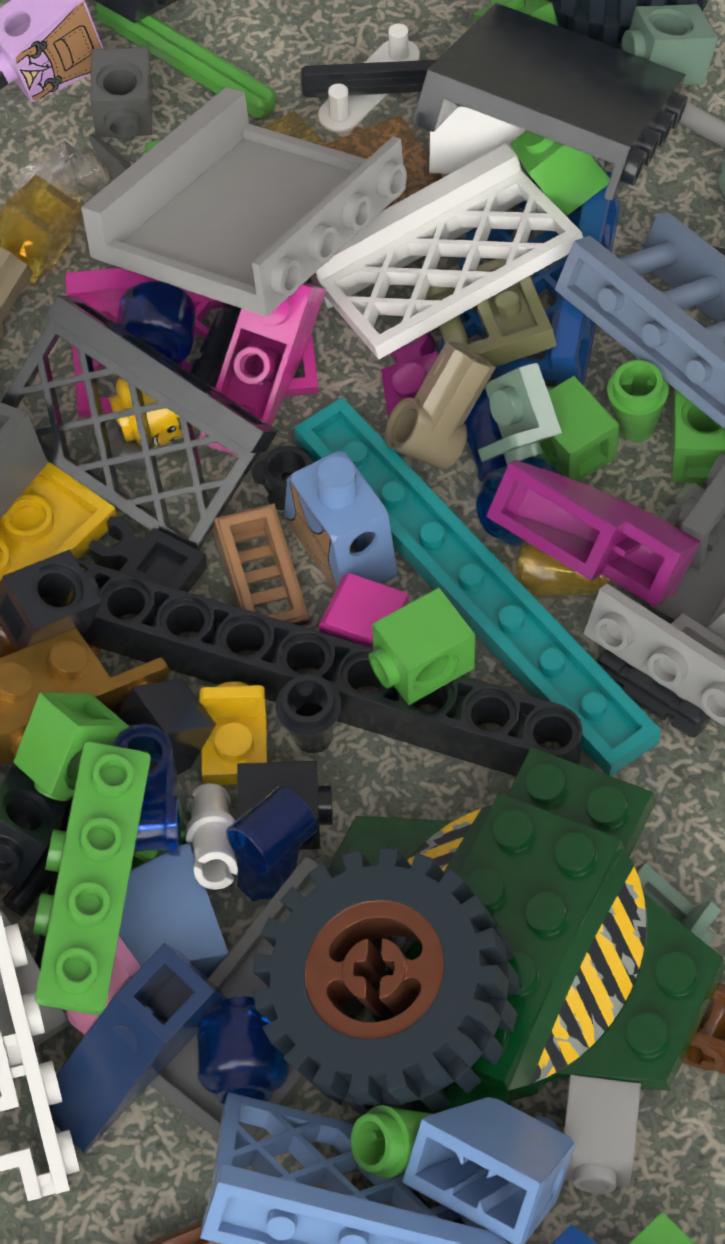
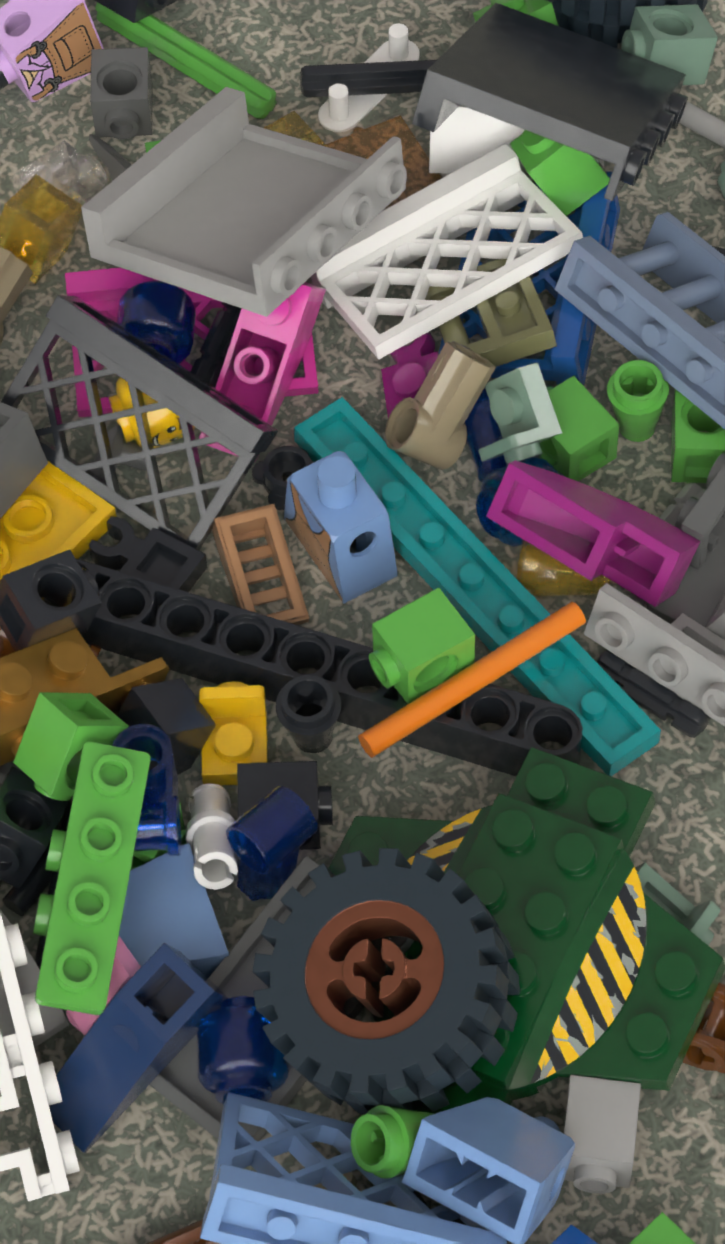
dark pink piece [319,573,409,648] -> none
none -> orange bar [358,602,586,758]

